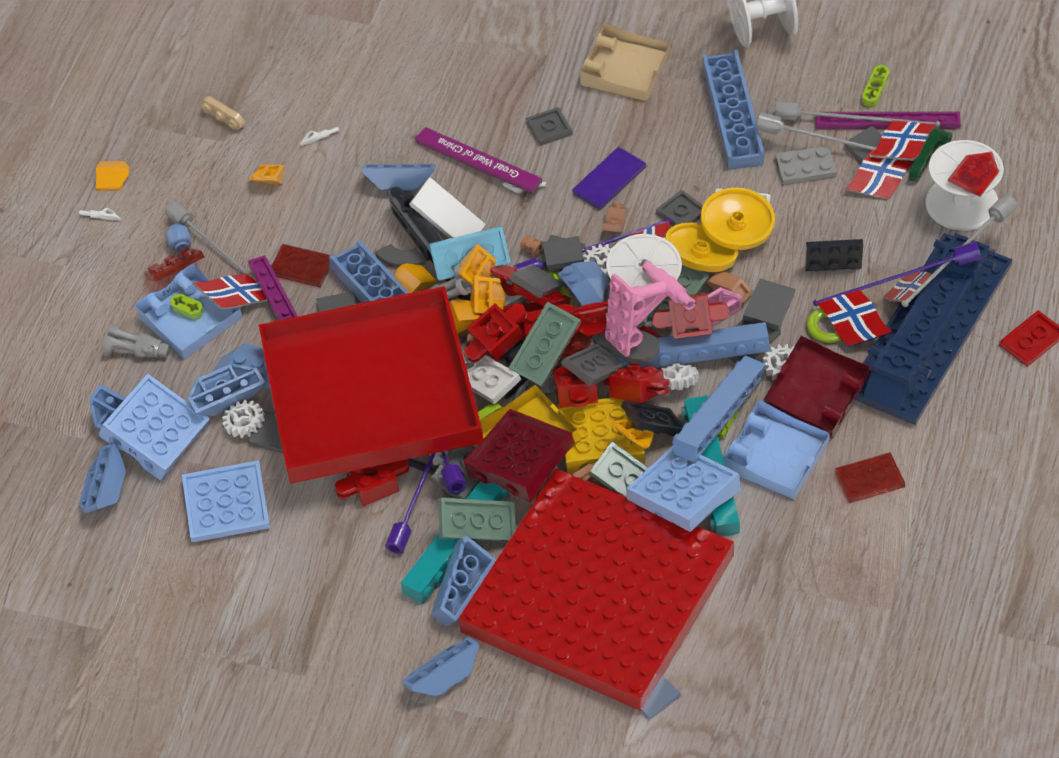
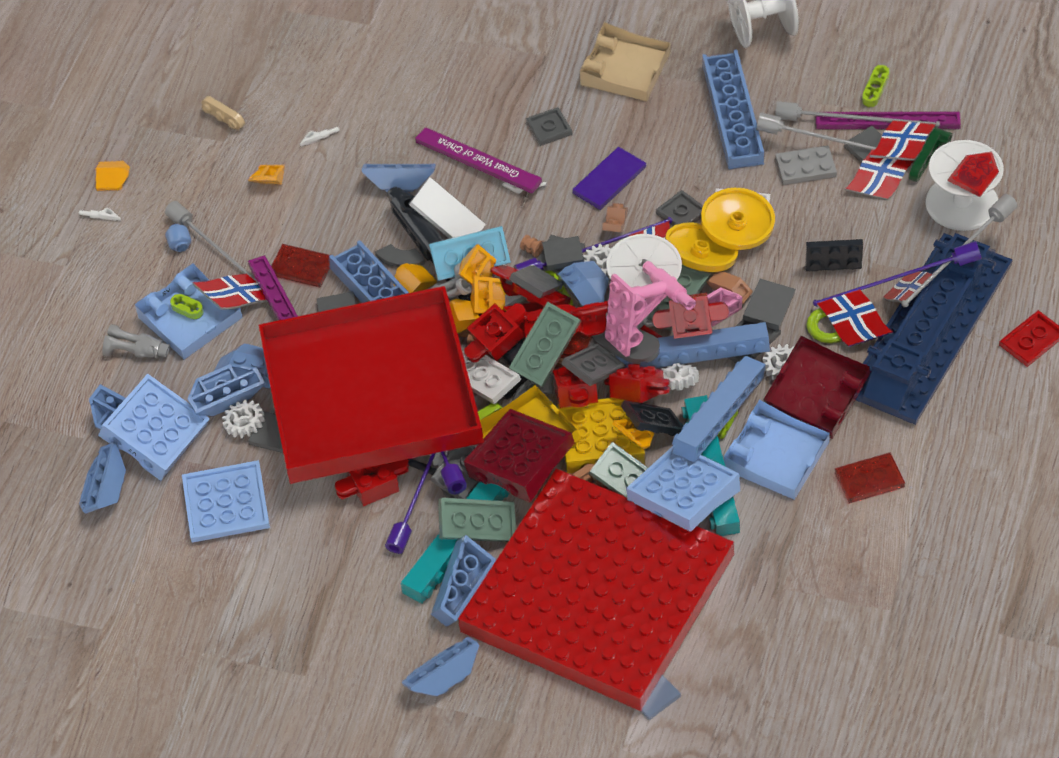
clear red plate [144,247,205,282] -> none

